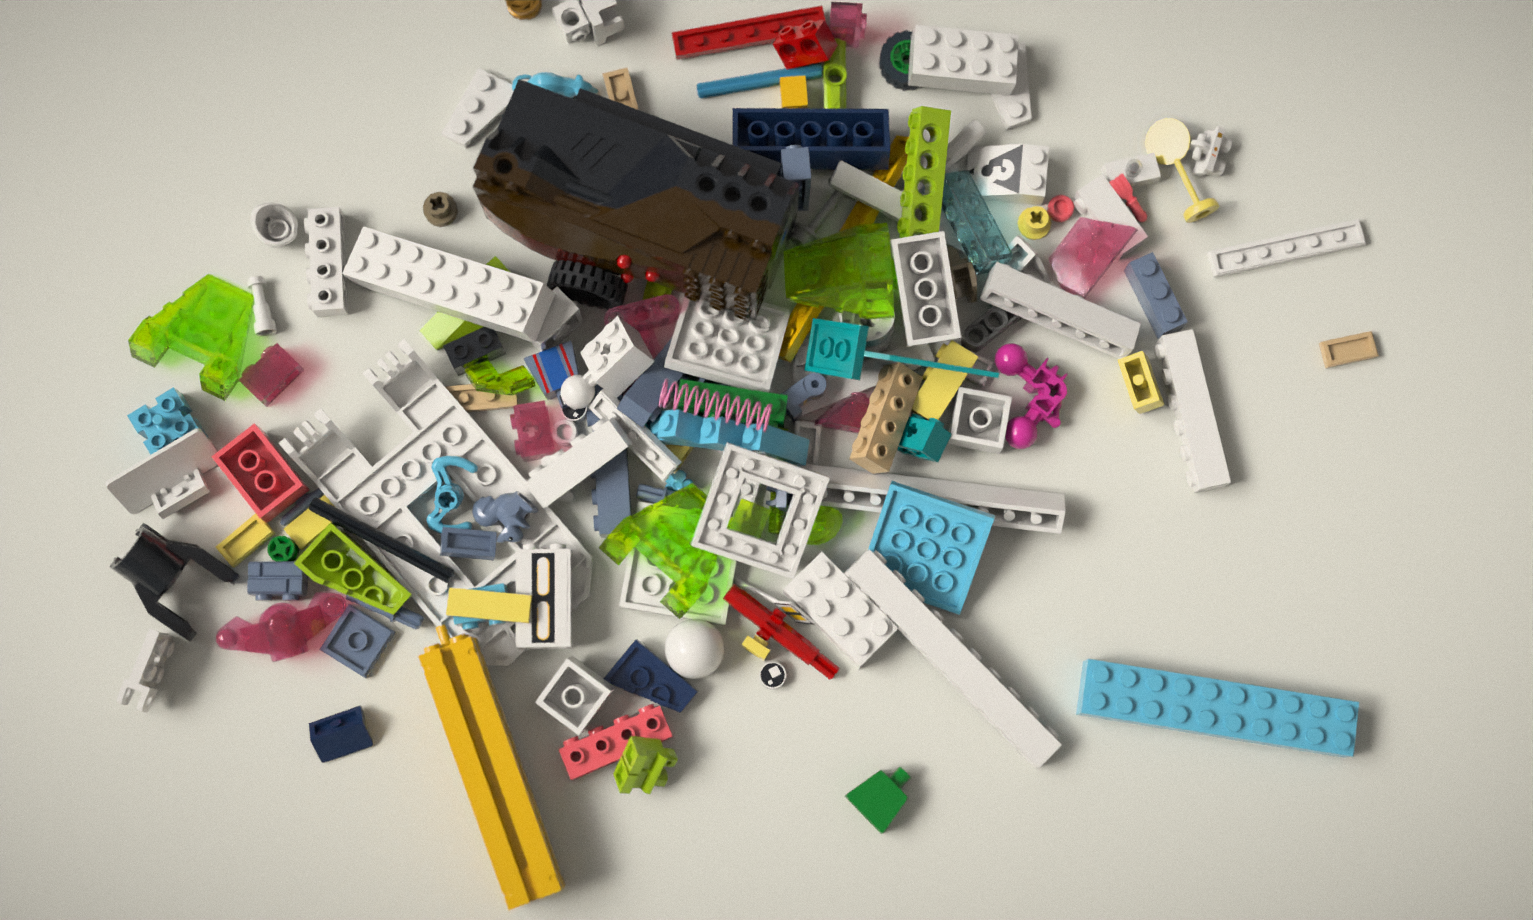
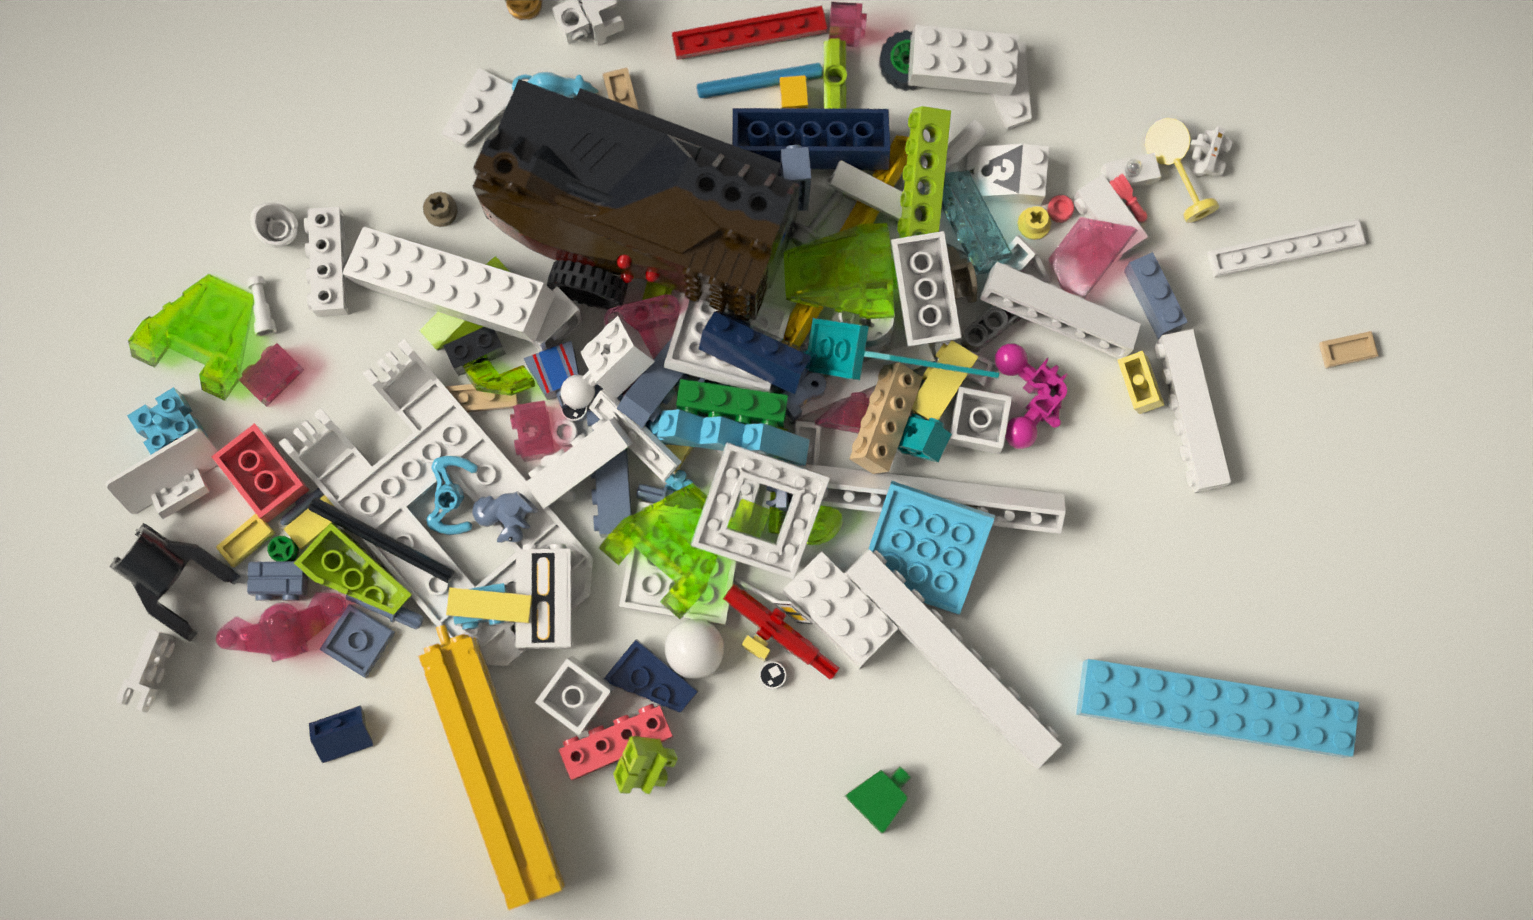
sand blue tile [440,527,497,561] -> none
bright pink piece [659,379,772,433] -> none
red brick [773,20,838,70] -> none
none -> dark blue slope [698,310,817,394]

